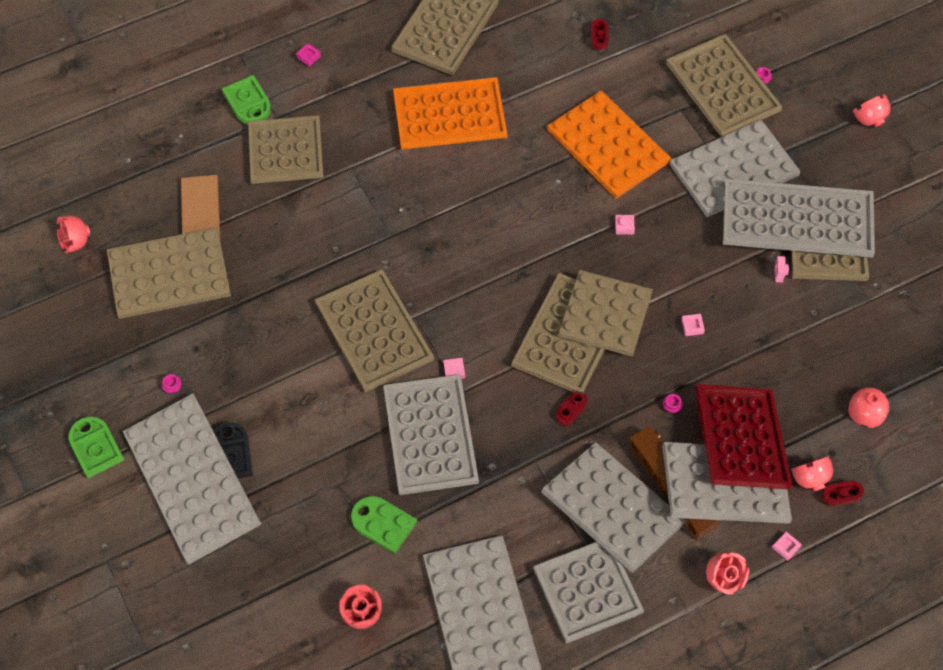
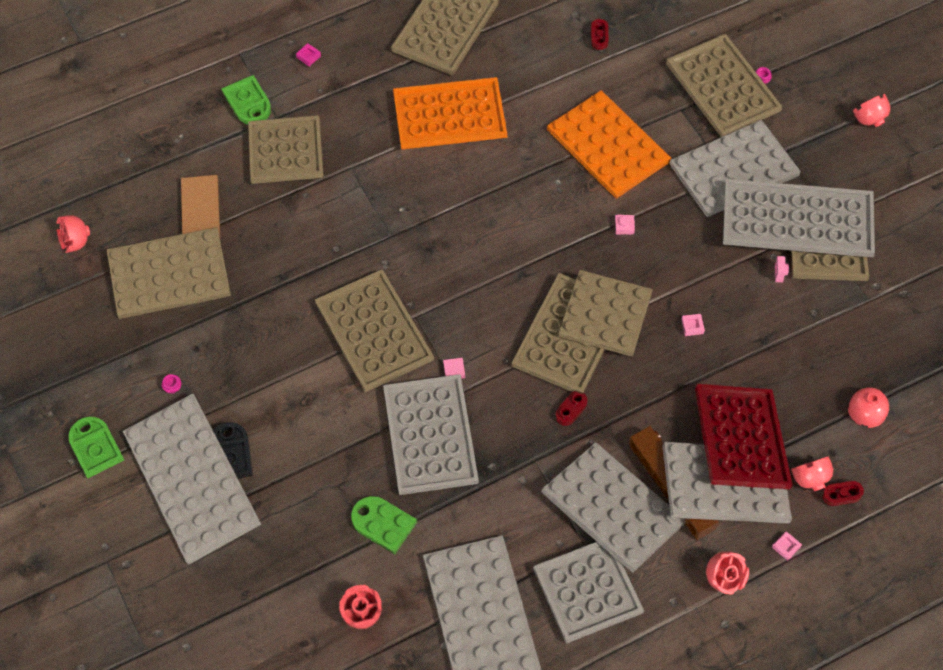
dark pink plate [663,394,683,413] -> none

